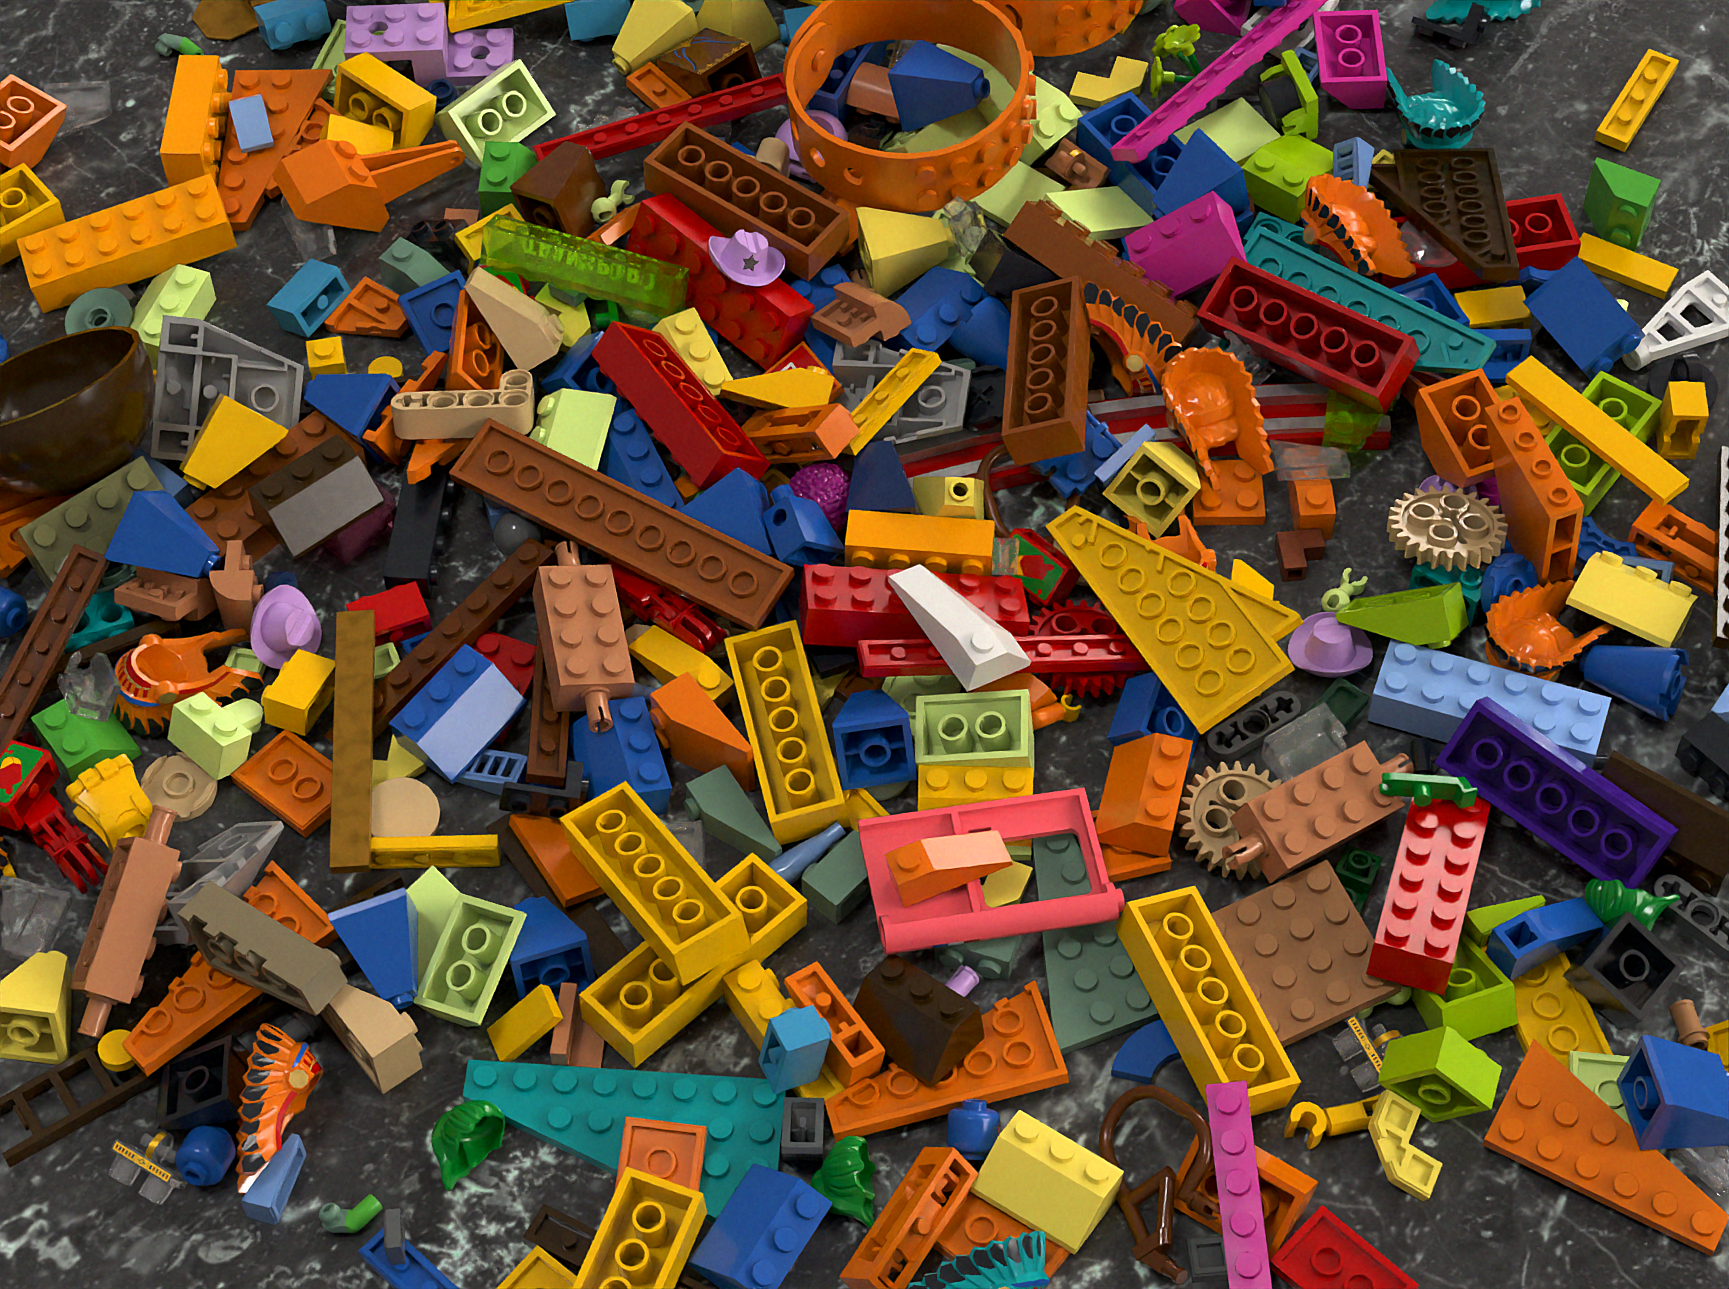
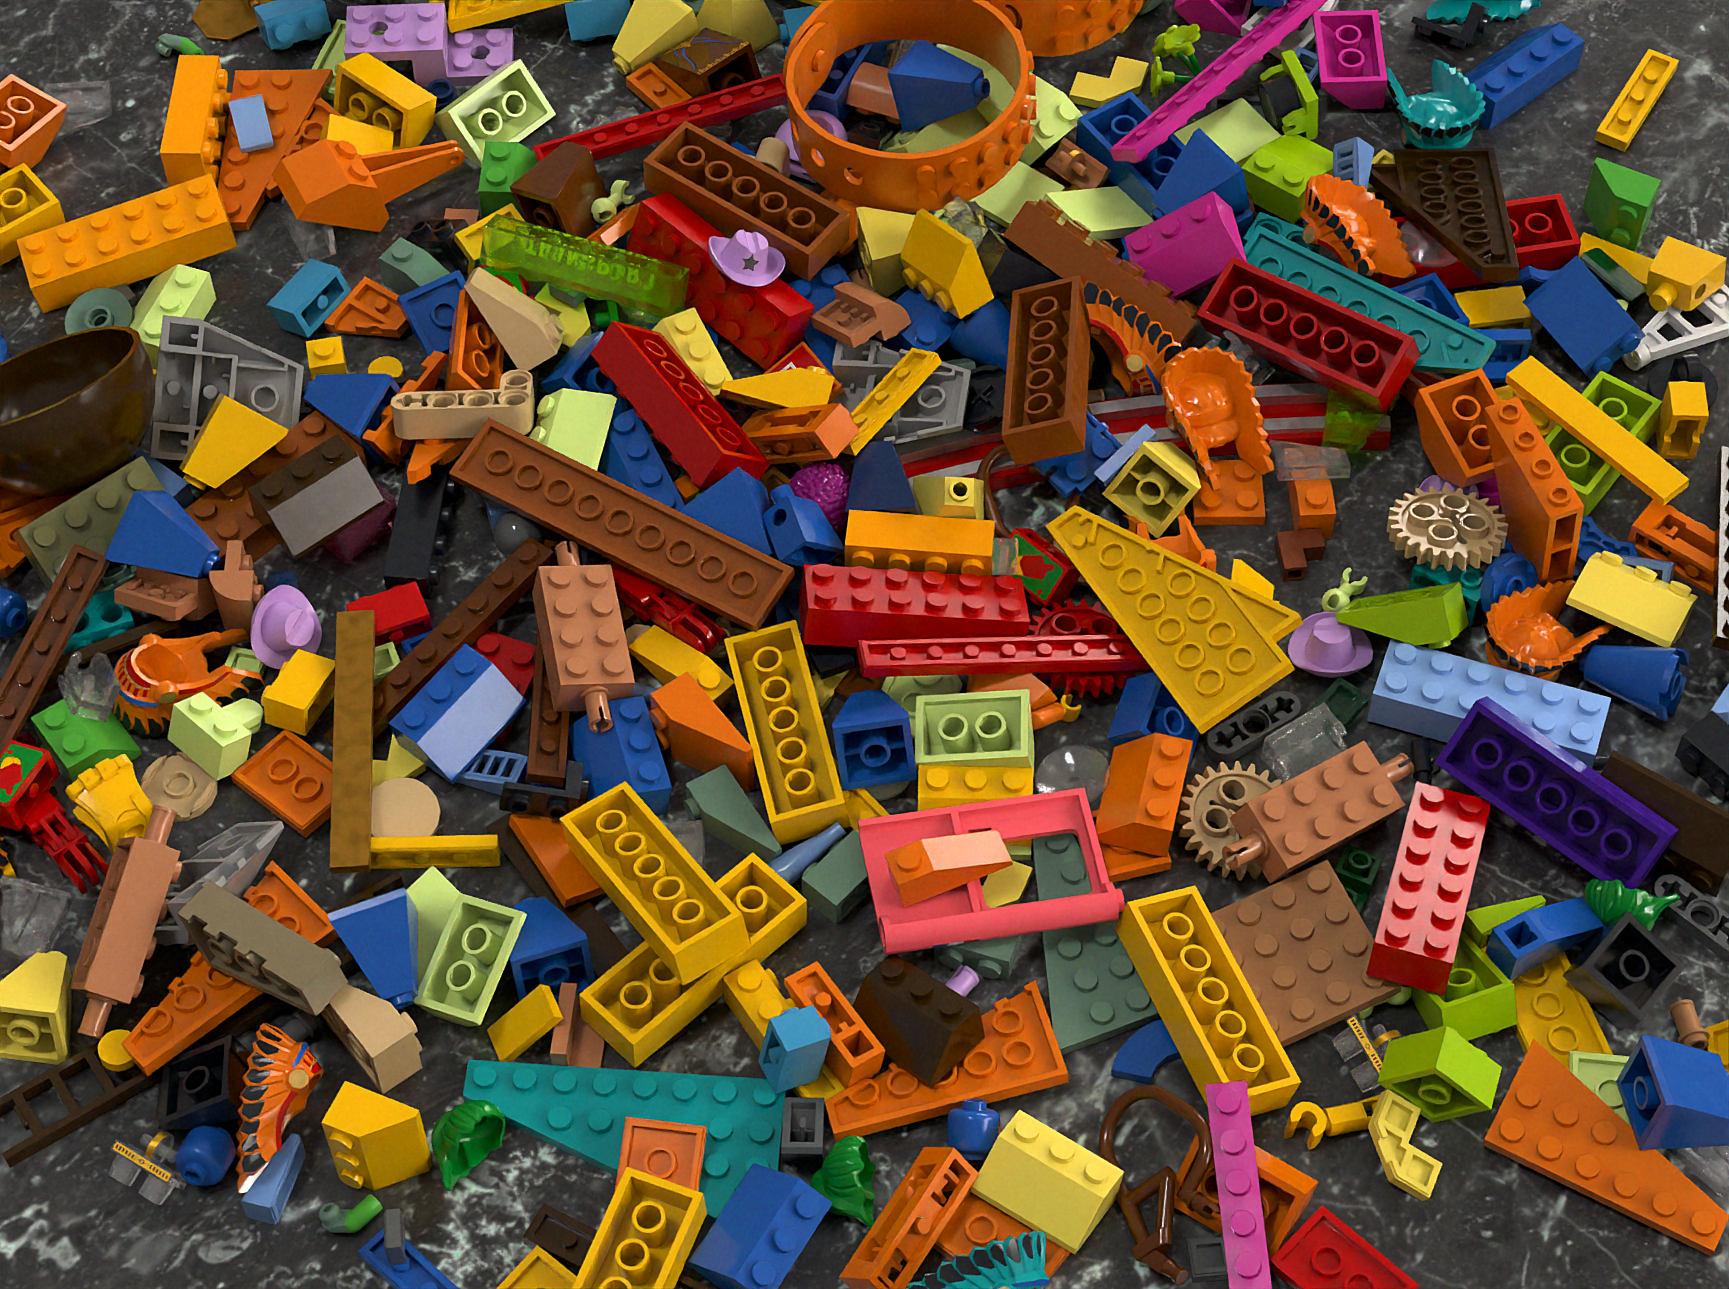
white wedge [888,564,1031,692] -> none
green piece [1379,772,1478,809] -> none
none -> yellow slope [321,1081,433,1191]
none -> yellow slope [900,208,994,319]
none -> clear dish [1035,745,1111,803]
none -> blue slope [1463,23,1585,130]
none -> dark green slope [1580,248,1647,309]
none -> yellow torso [1646,236,1727,312]

